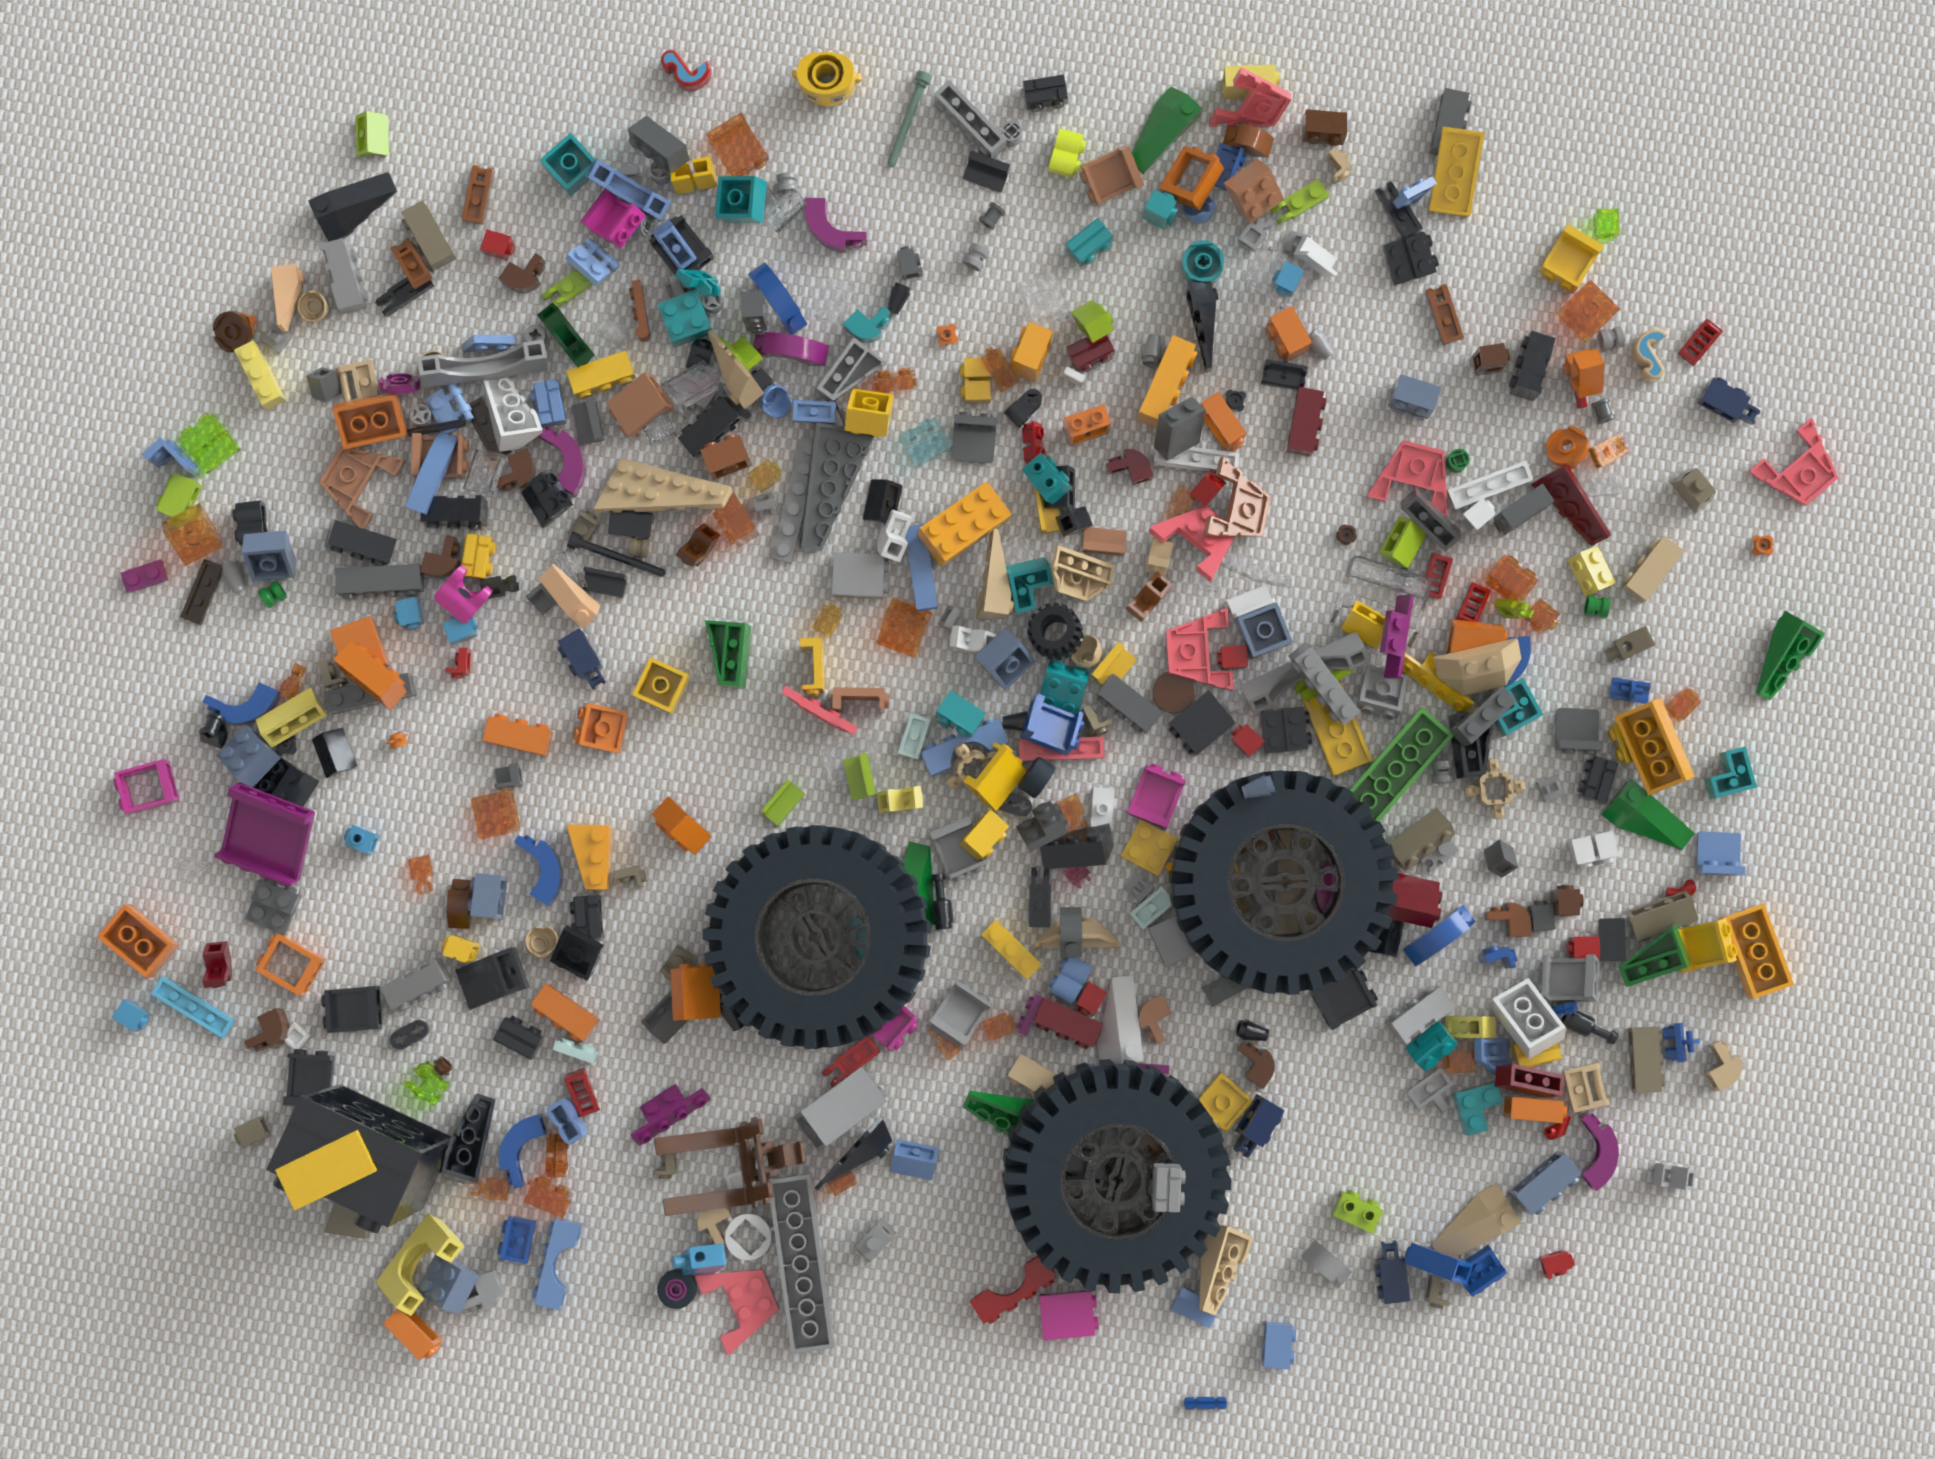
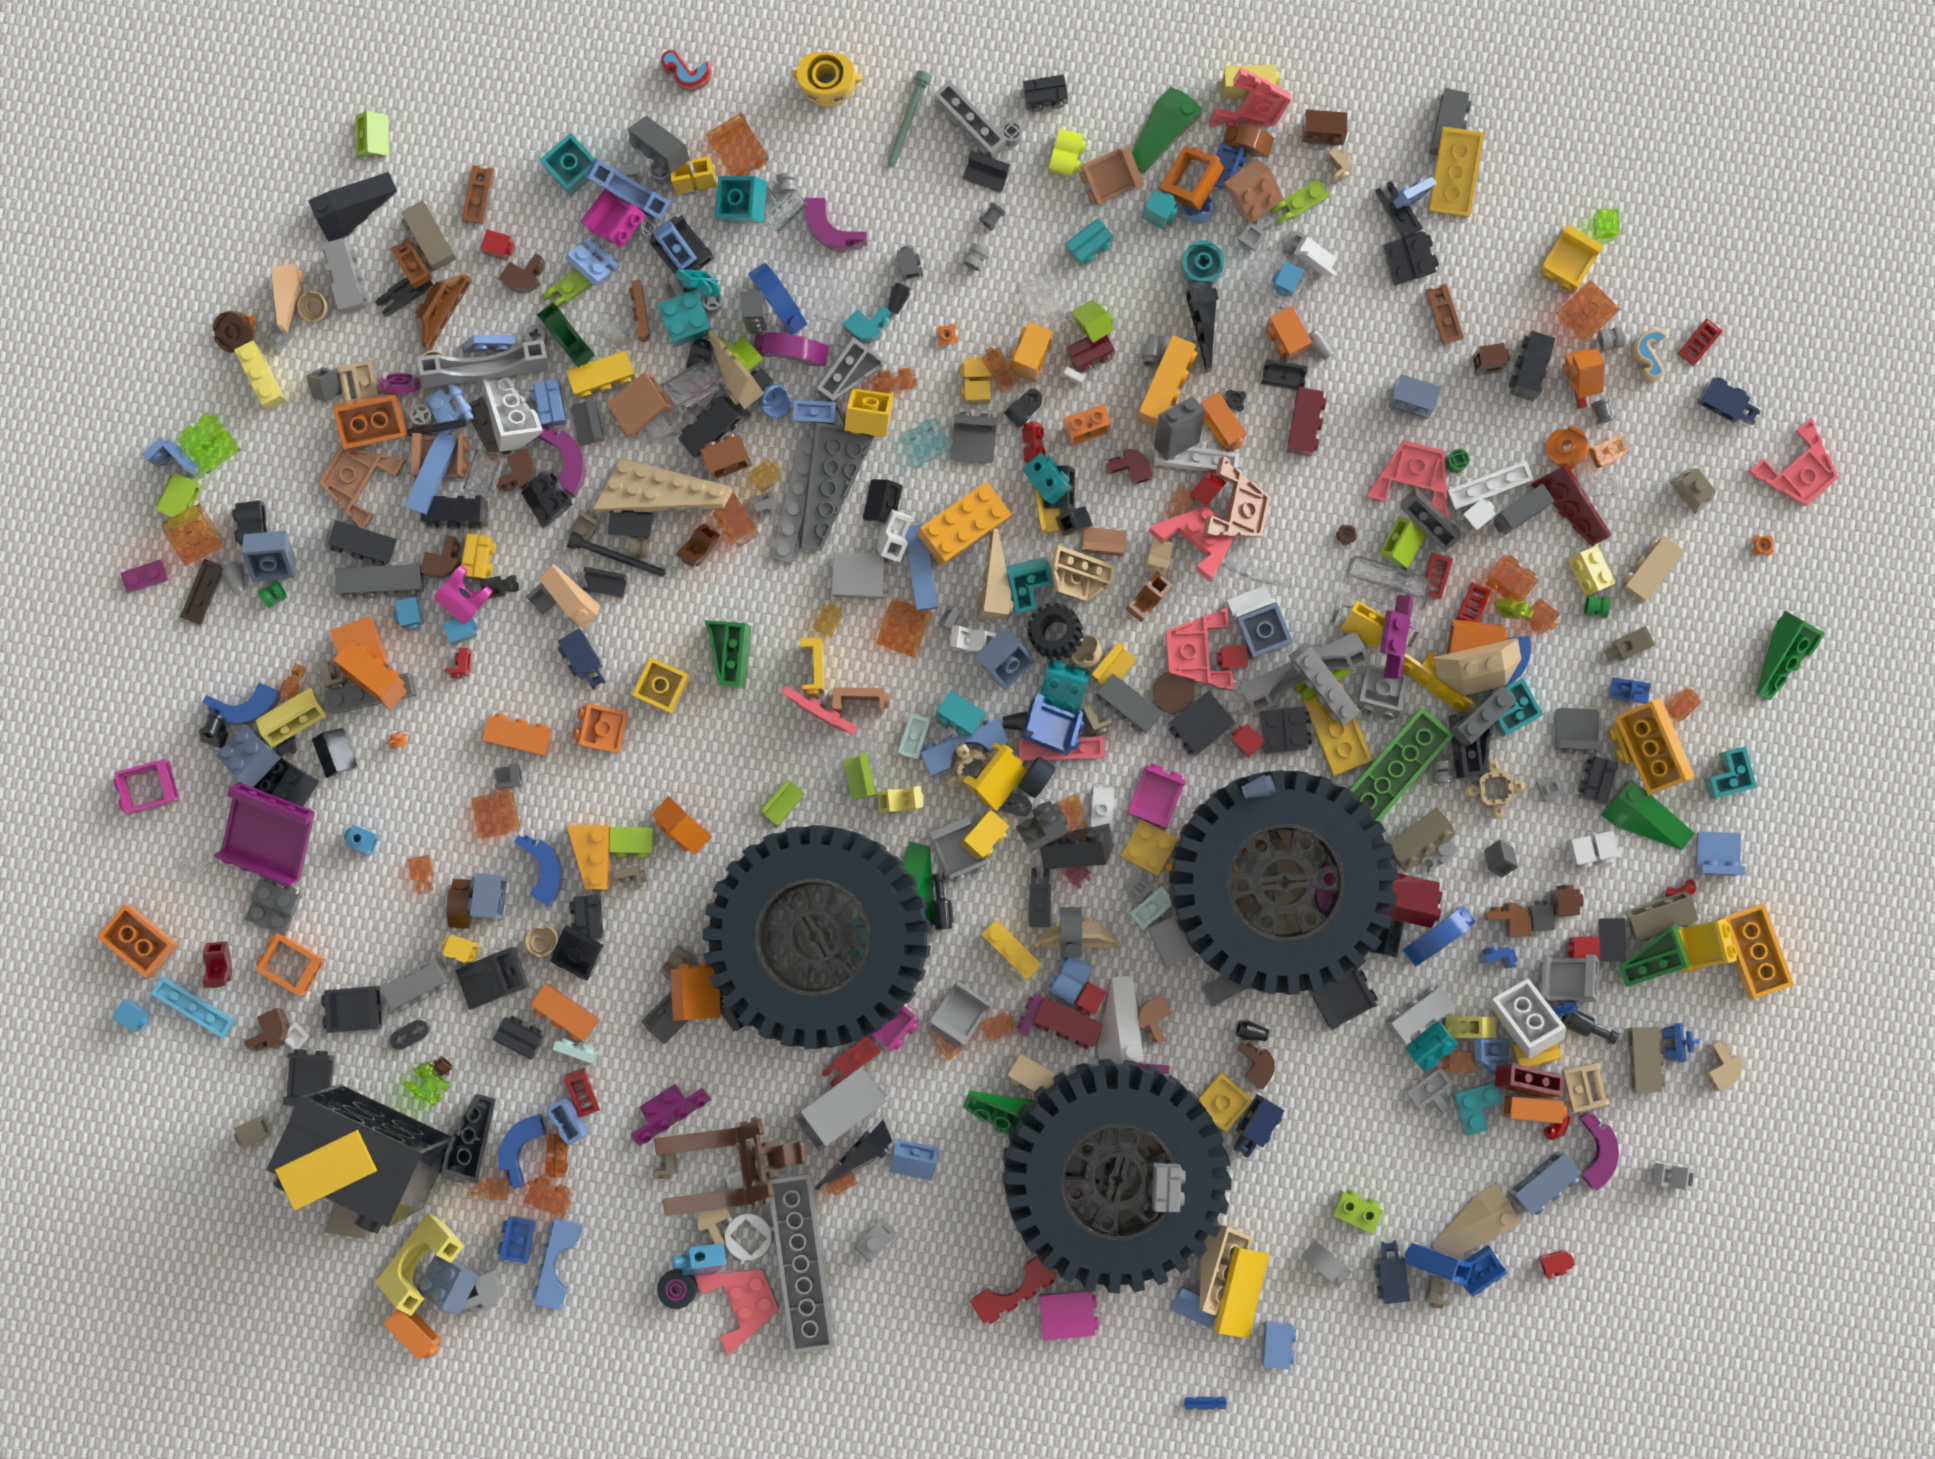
none -> dark orange wedge [415,274,472,351]
none -> lime brick [609,827,655,858]
none -> yellow tile [1214,1247,1270,1339]

